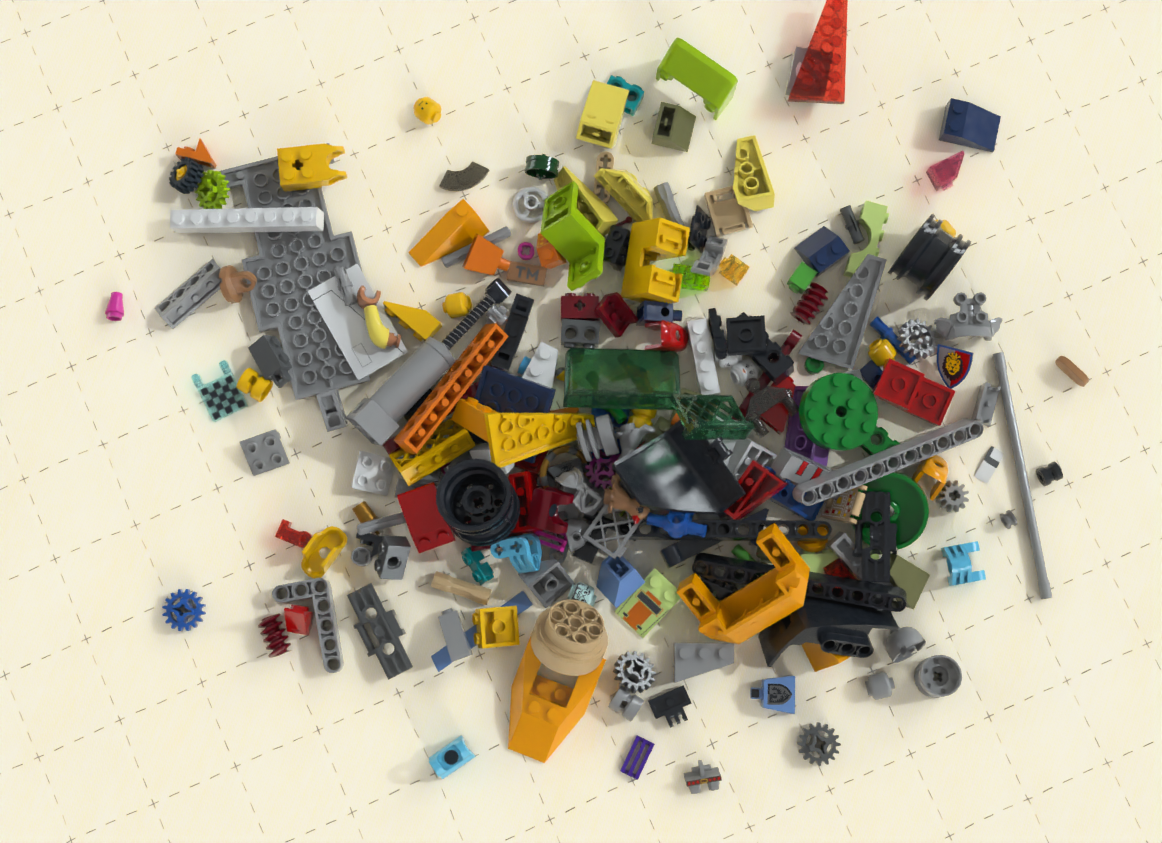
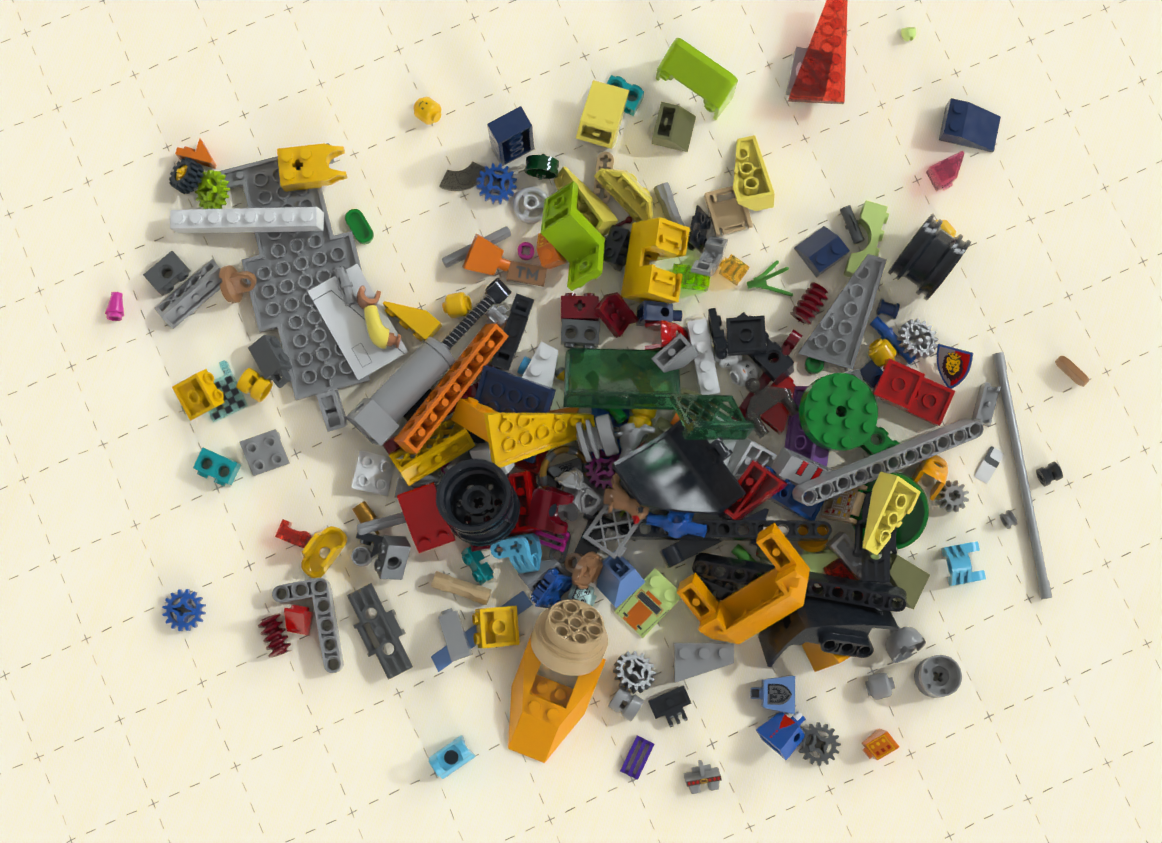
light orange wedge [408,199,490,267] -> none
light grey helmet [564,519,591,552] -> none
bright green brick [787,262,818,294] -> none
light grey piece [934,292,1003,341] -> none
none -> dark grey brick [143,250,191,296]
none -> yellow plate [172,369,225,421]
none -> teal brick [193,447,241,487]
none -> green tile [345,209,374,245]
none -> blue gear [476,163,517,205]
none -> dark blue brick [487,106,534,167]
none -> blue hinge [530,568,572,608]
none -> medium nougat tile [565,551,603,589]
none -> light grey slope [651,333,699,373]
none -> bright green plant [747,260,793,297]
none -> blue torso [756,711,806,760]
none -> orange slope [861,729,900,760]
none -> light yellow wedge [862,472,921,555]
none -> dark blue bush [876,298,900,320]
none -> yellowish green hinge [901,27,916,41]

